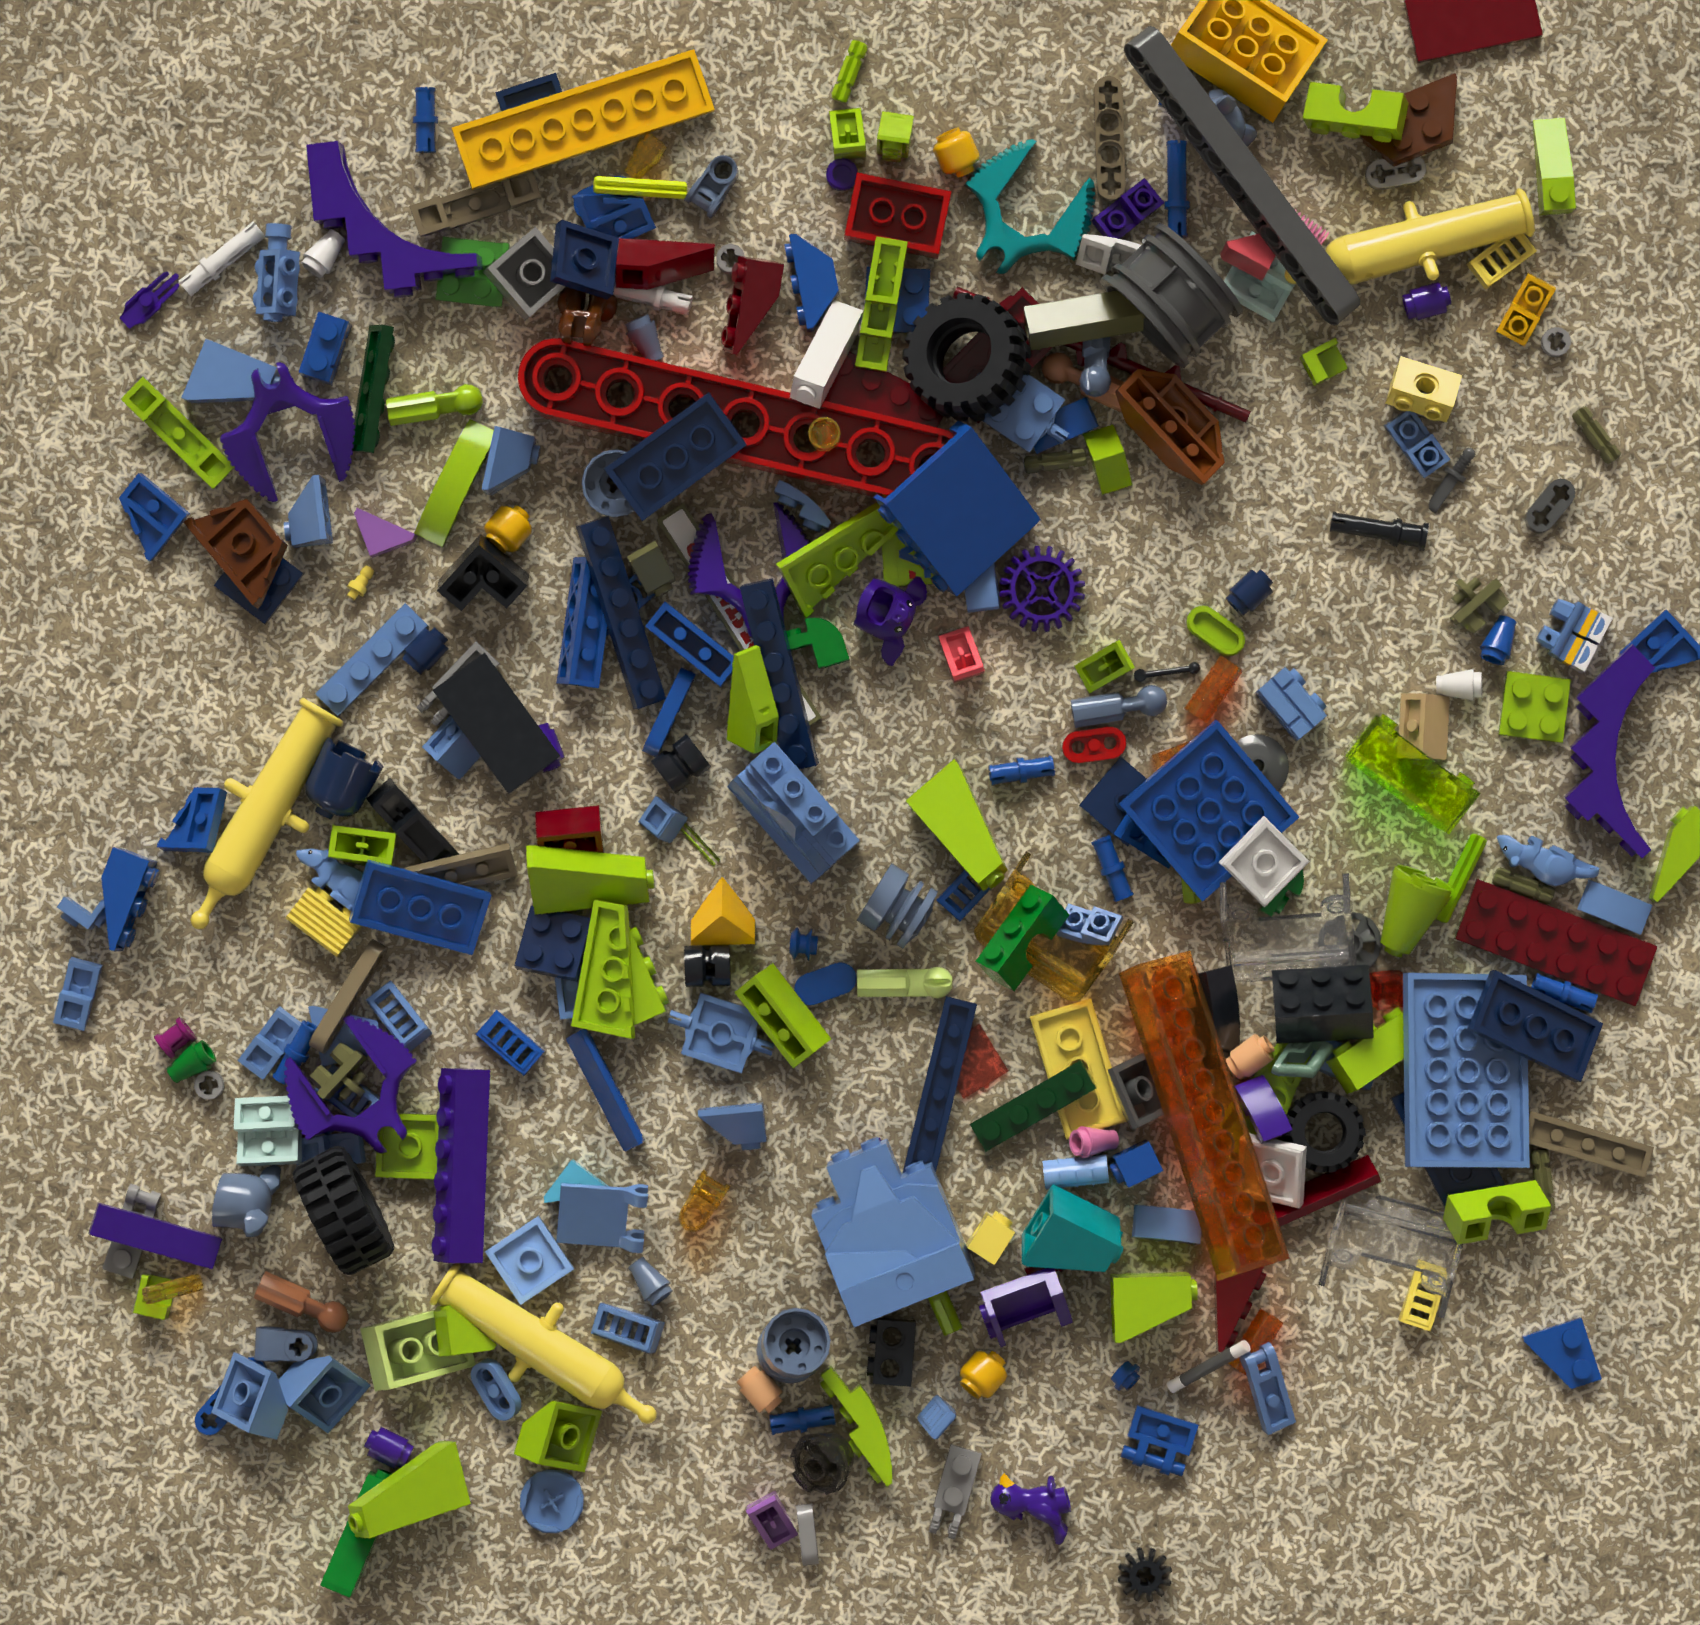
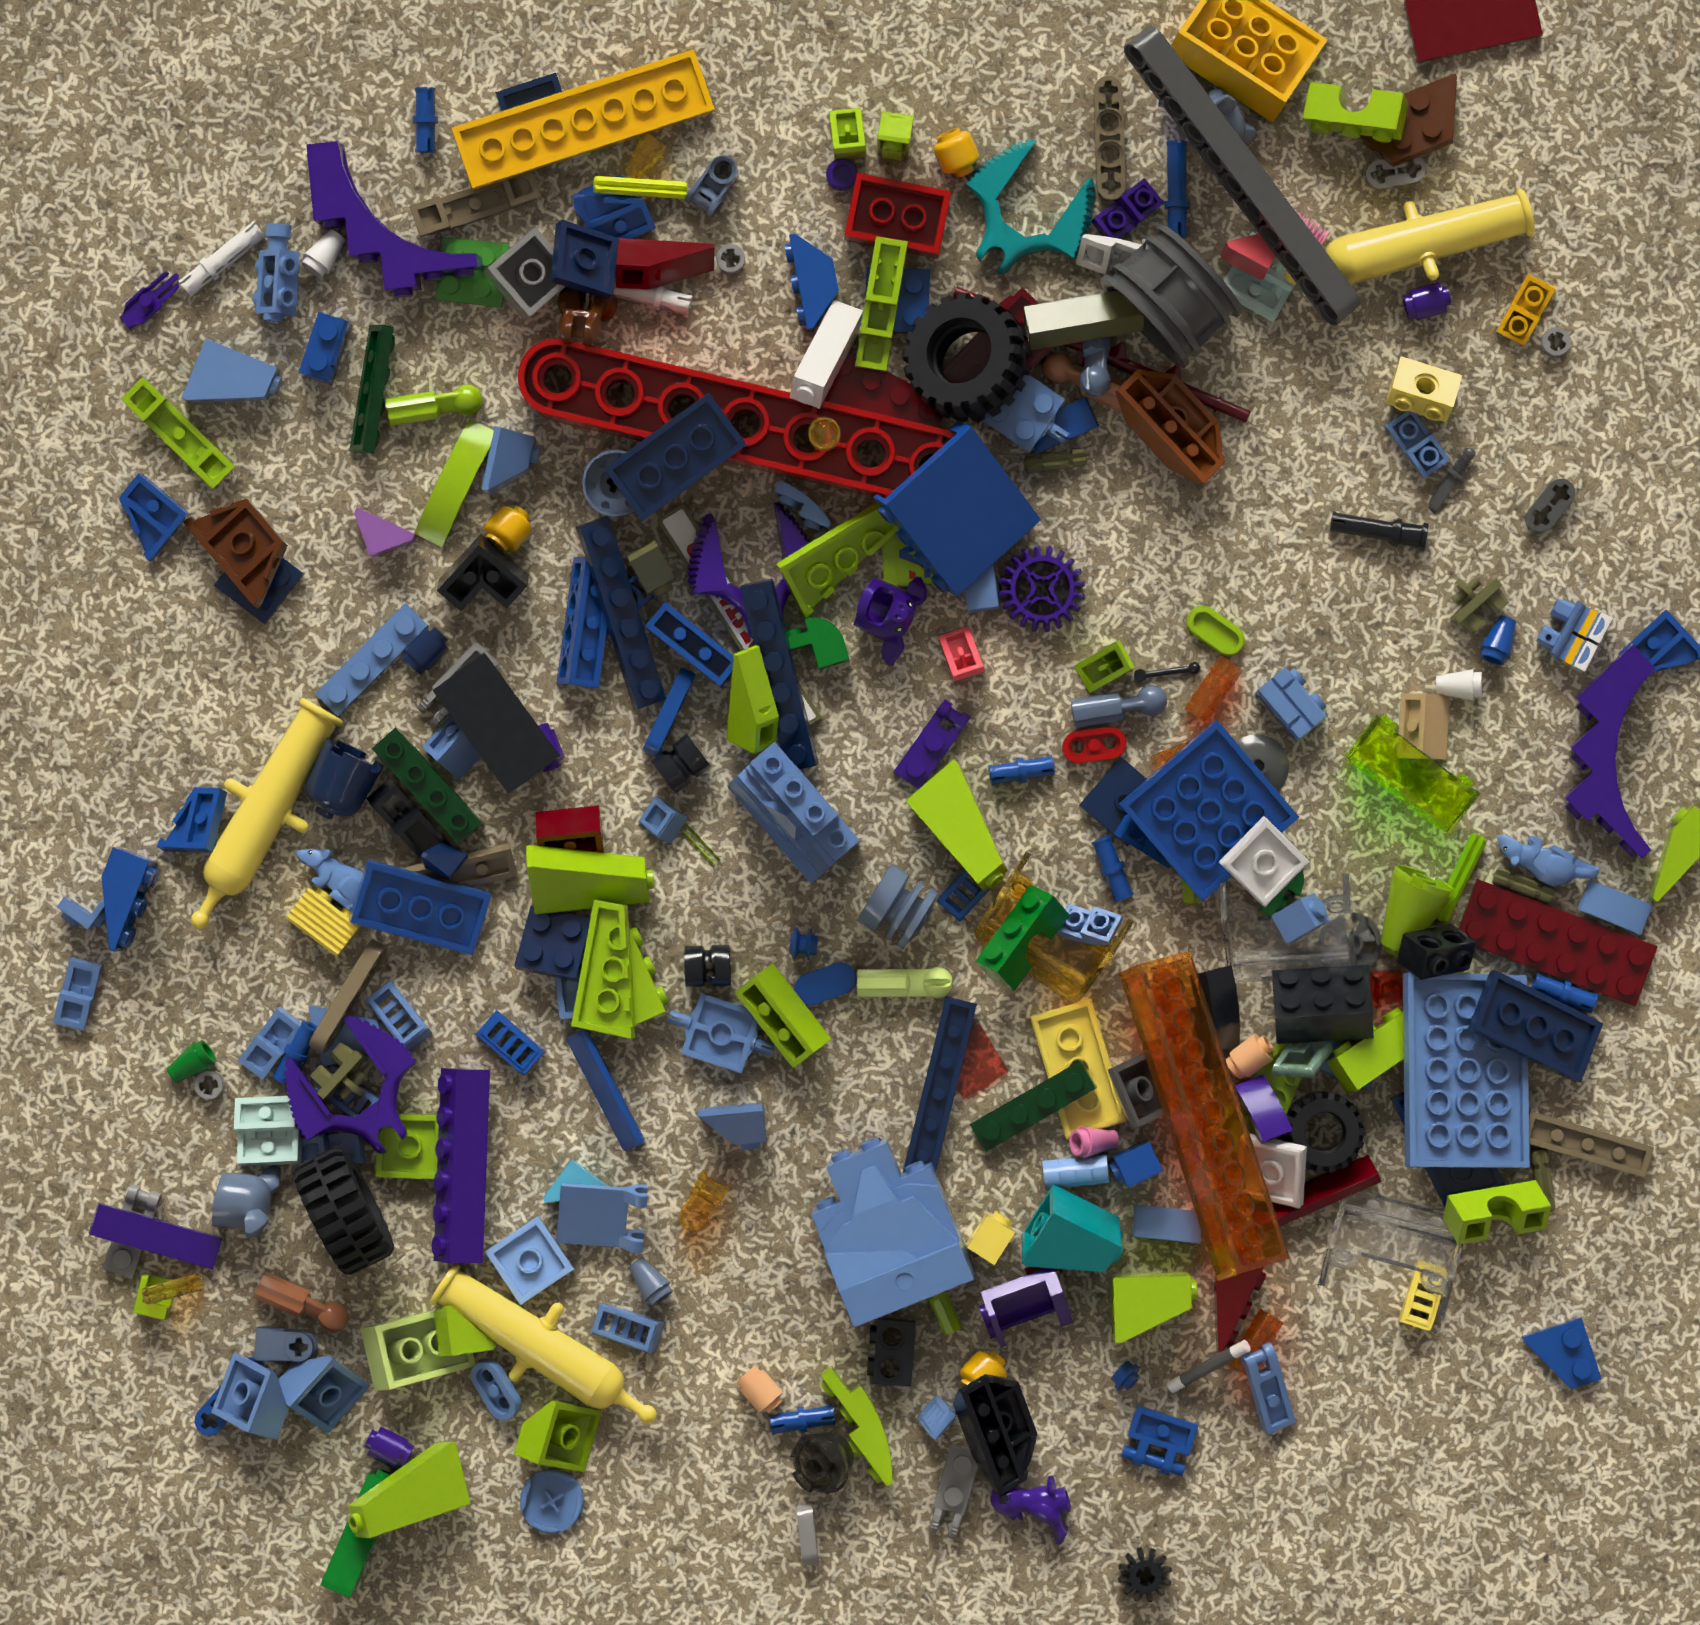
magenta bush [154,1017,197,1059] -> none
dark purple piece [220,362,355,502] -> none
medium blue slope [284,475,333,548] -> none
lime slope [328,825,397,866] -> none
light yellow piece [347,565,374,600] -> none
sand blue cone [625,314,664,361] -> none
yellow slope [691,877,755,946] -> none
dark red slope [721,256,784,355] -> none
medium lavender slope [746,1491,798,1550] -> none
sand blue wheel [756,1308,831,1384] -> none
lime axle [831,40,867,103] -> none
lime slope [1083,425,1132,495] -> none
dark blue brick [1225,569,1273,616] -> none
lime panel [1300,338,1347,386] -> none
light yellow slope [1467,234,1537,290] -> none
lime plate [1498,671,1571,743] -> none
slope [1533,118,1576,216] -> none
olive axle [1572,406,1621,464] -> none
none -> dark green brick [372,727,484,845]
none -> dark blue slope [421,842,468,880]
none -> dark purple plate [893,699,971,789]
none -> black wedge [953,1374,1037,1496]
none -> medium blue brick [1271,893,1330,944]
none -> black brick [1397,924,1476,980]

